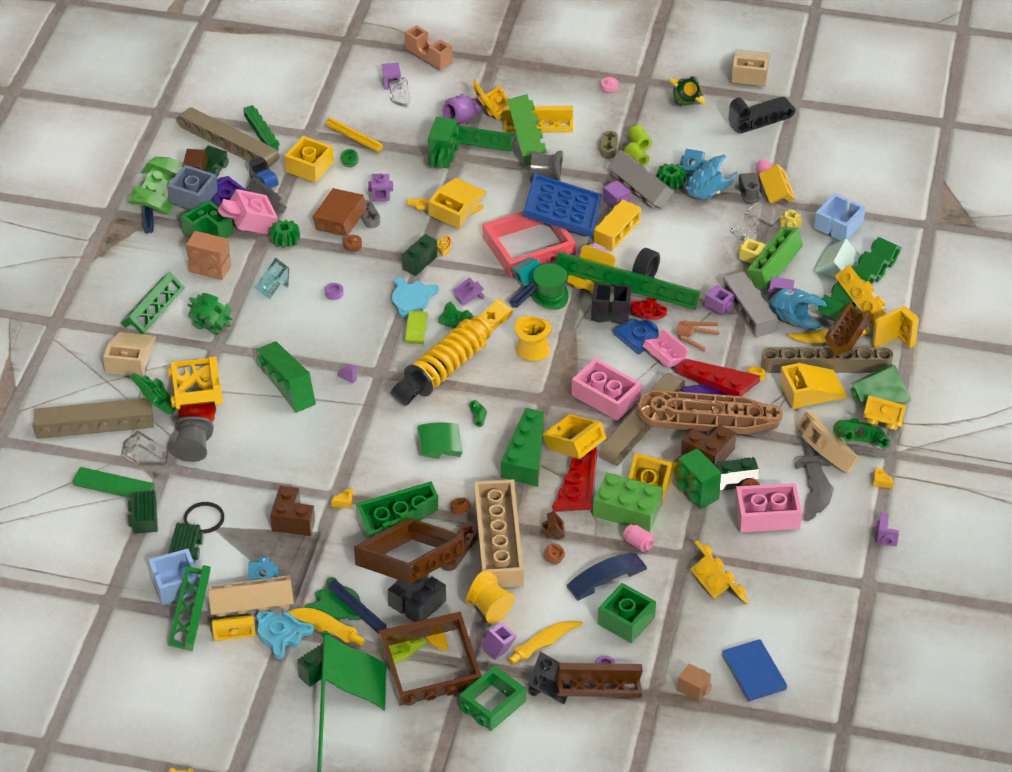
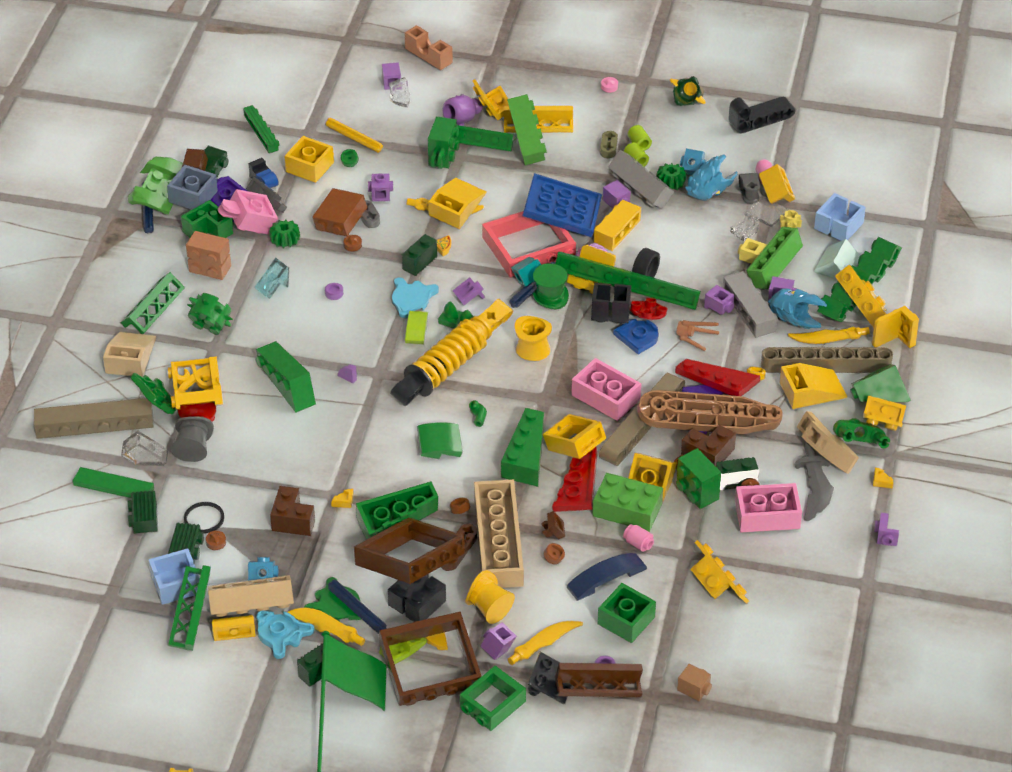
dark tan beam [177,107,280,168] -> none
dark grey hat [530,150,563,183] -> none
bright pink bracket [643,329,689,367] -> none
blue tile [722,639,787,702] -> none
tan slope [732,49,771,86] -> none
reddish brown fence [824,302,873,356] -> none
none -> dark orange tile [206,531,226,550]

